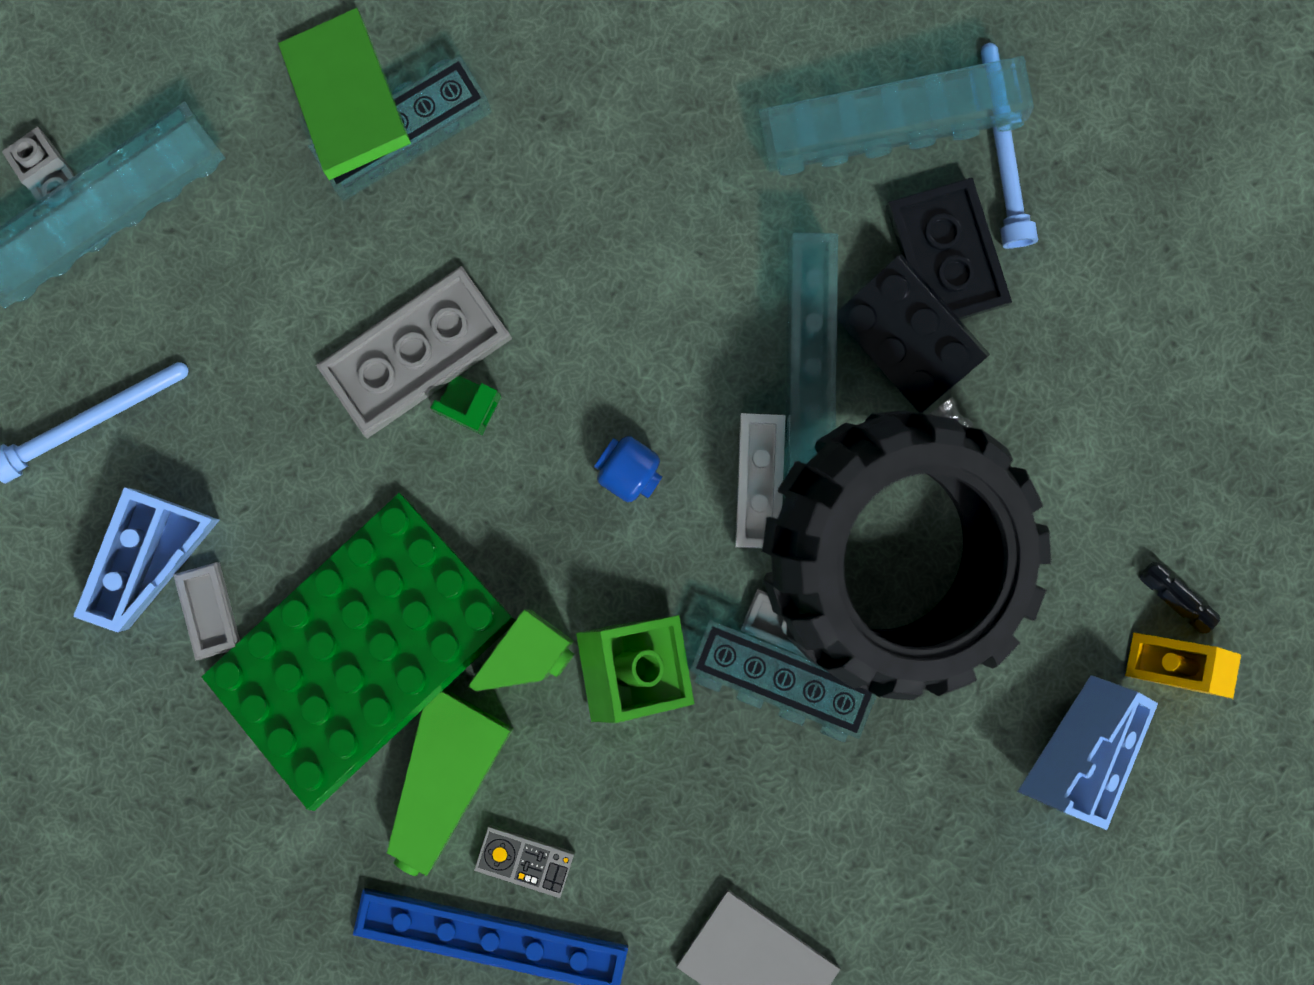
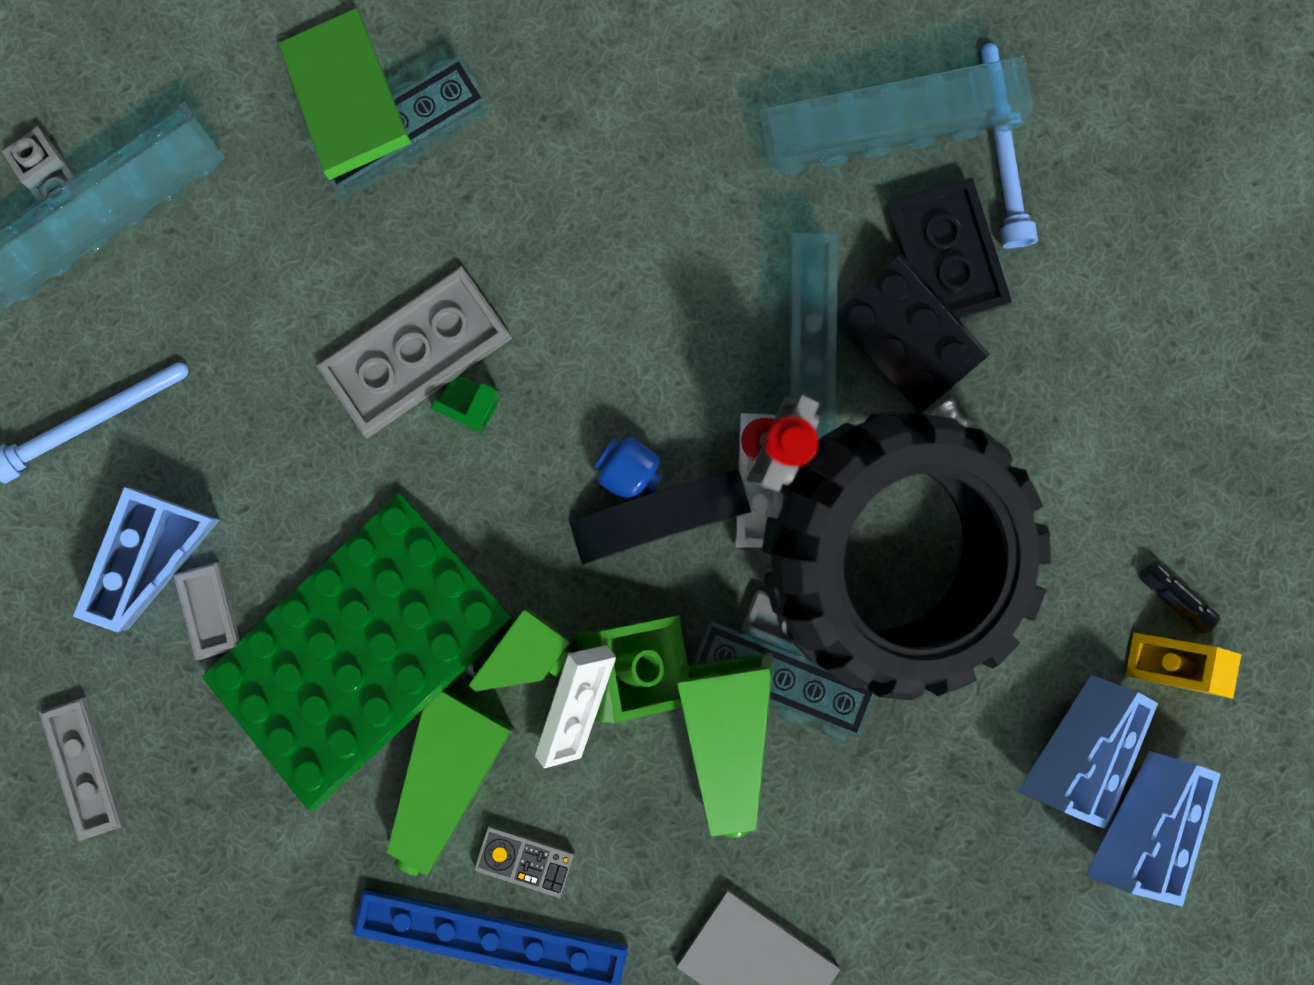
none -> light grey tile [39,697,125,842]
none -> white plate [535,645,616,768]
none -> black slope [570,469,752,565]
none -> bright green slope [677,653,774,838]
none -> plate [741,395,820,492]
none -> light blue wedge [1085,751,1221,906]

